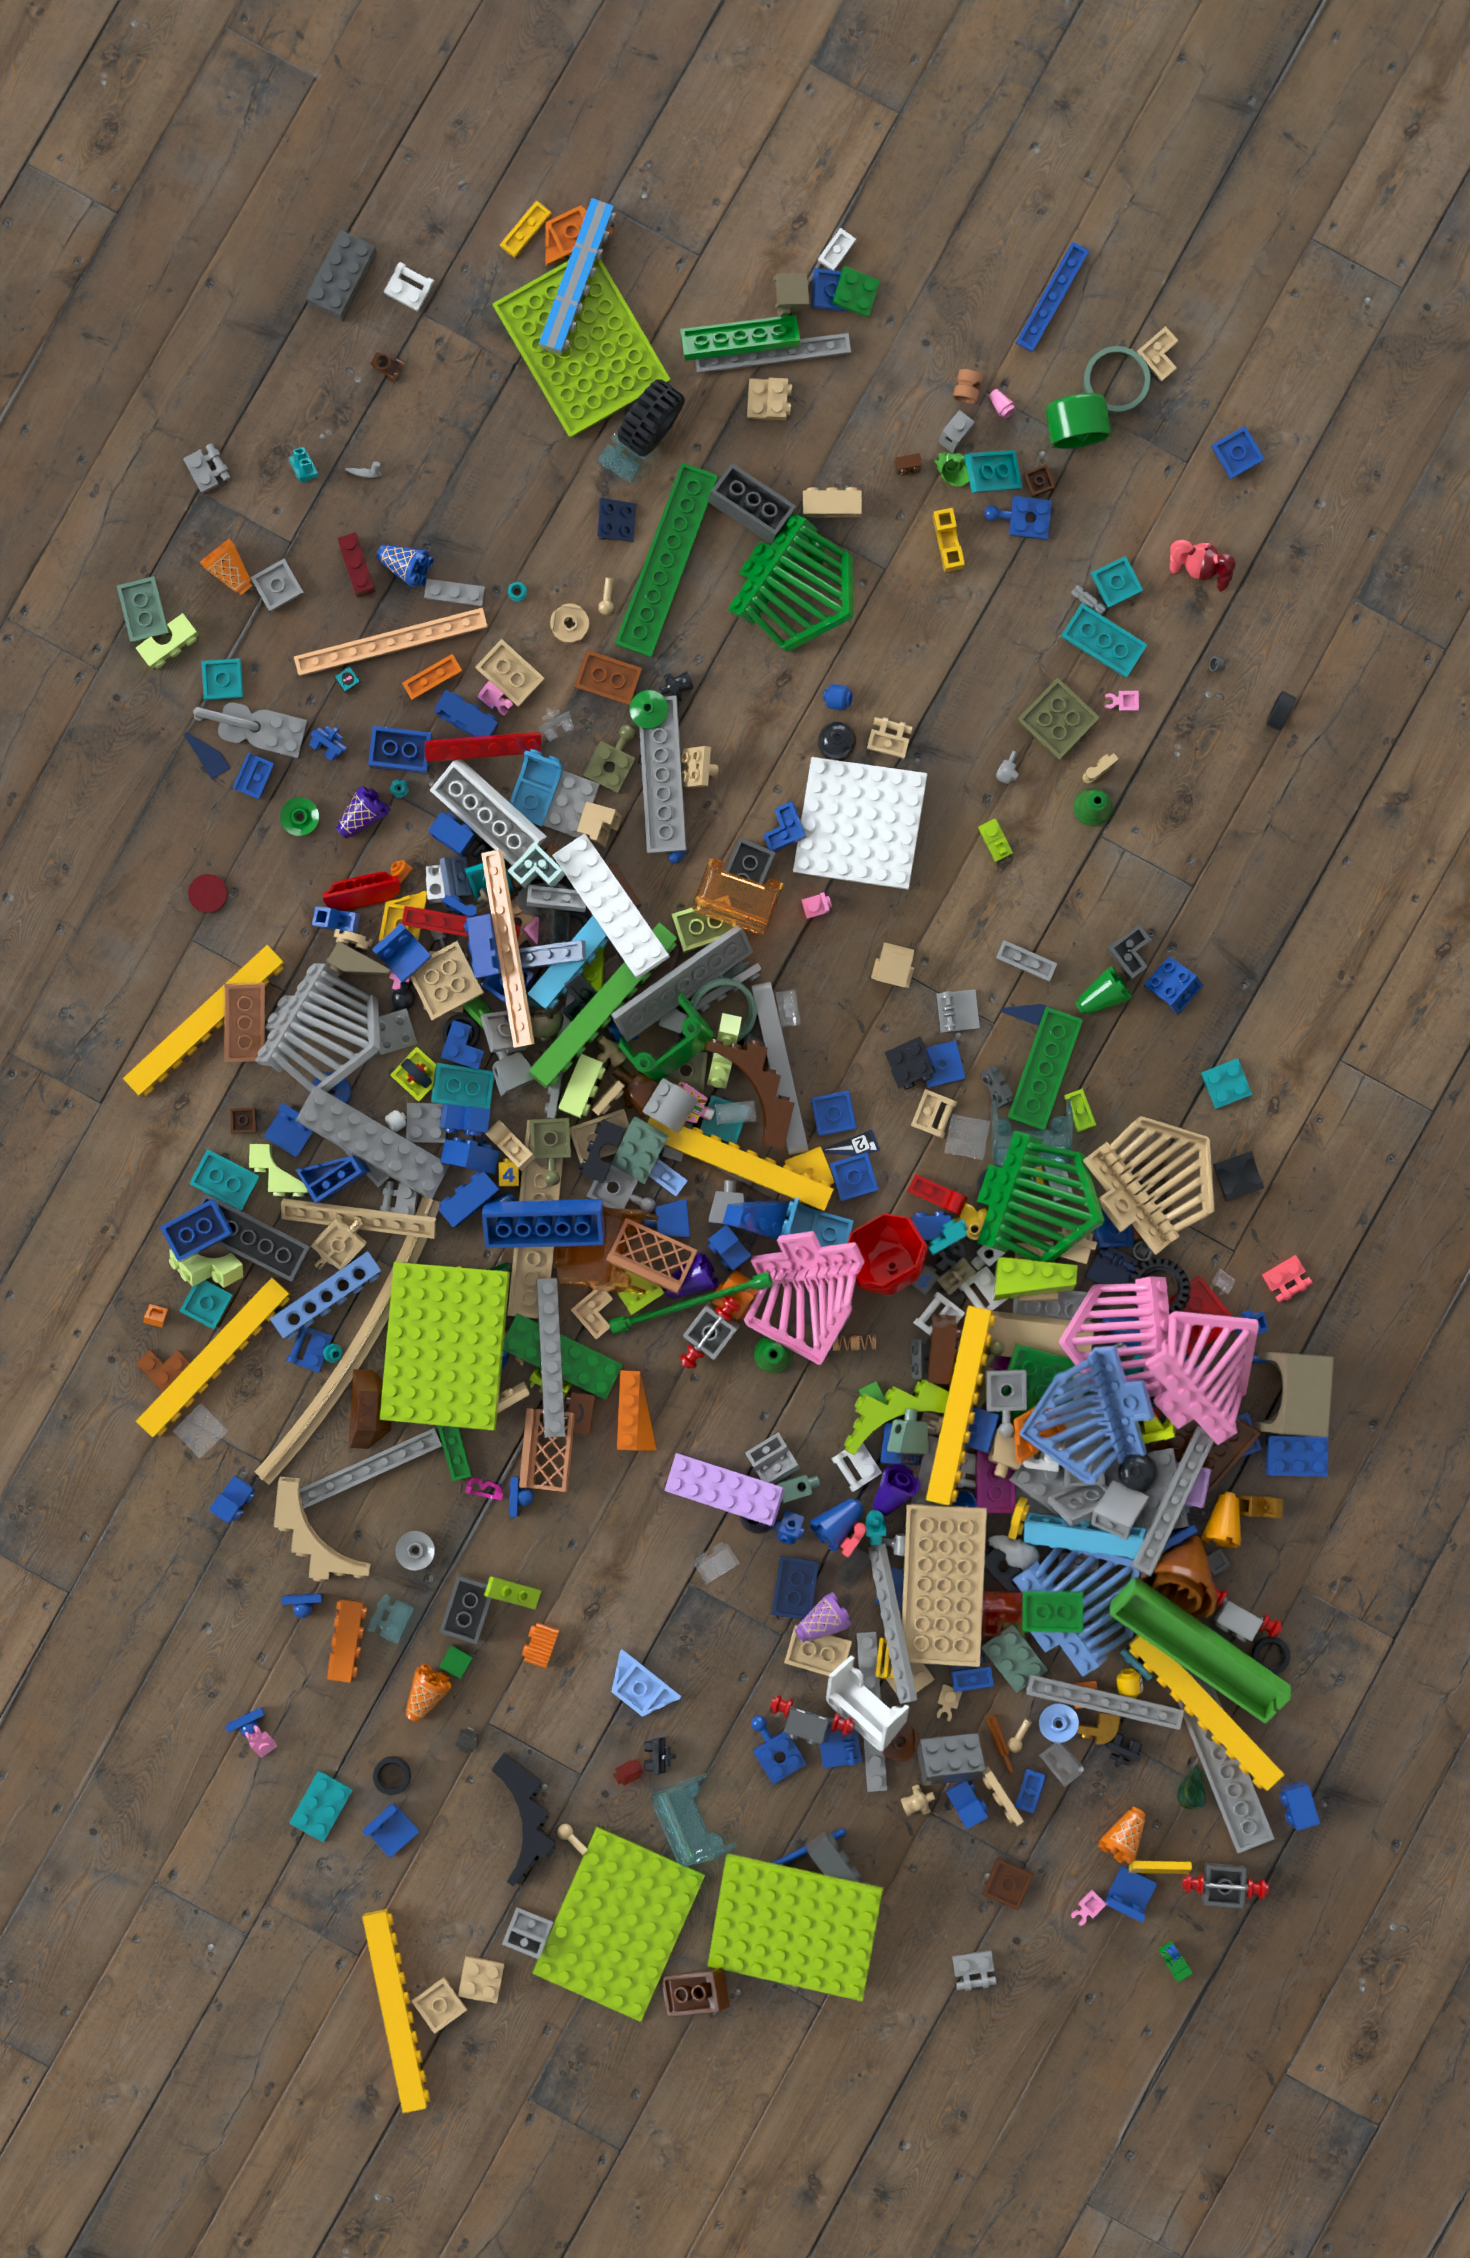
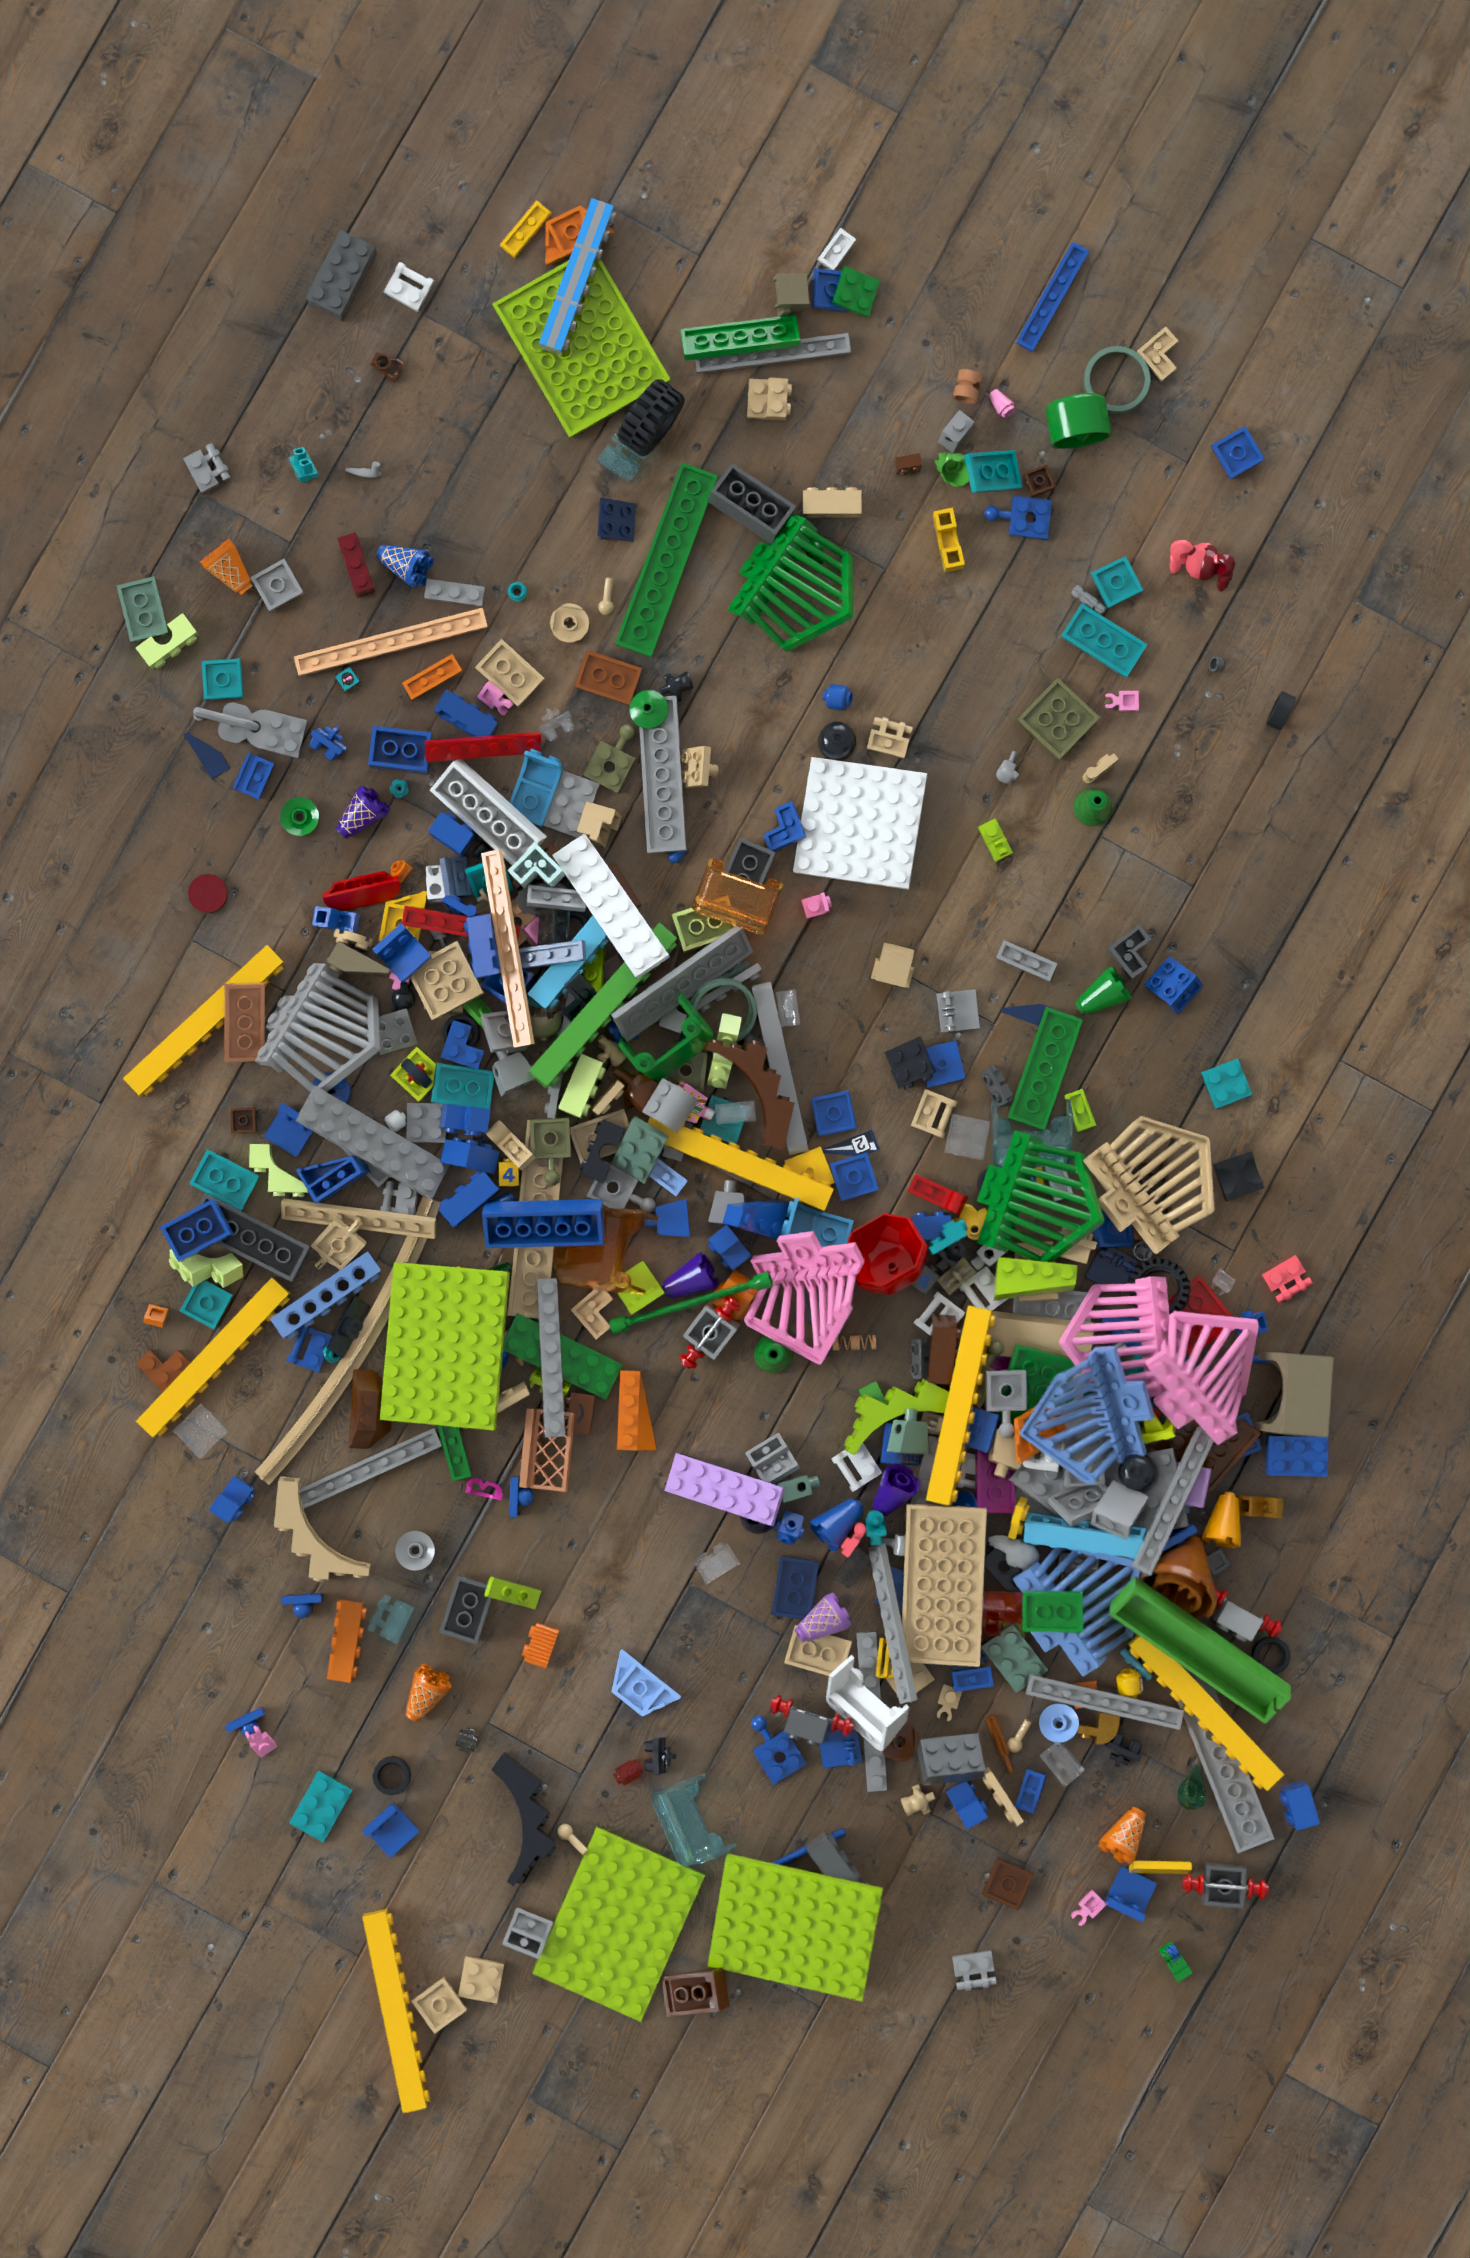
green piece [439,1644,474,1679] -> none
nougat fence [606,1218,698,1295] -> none
none -> black piece [326,1296,370,1358]

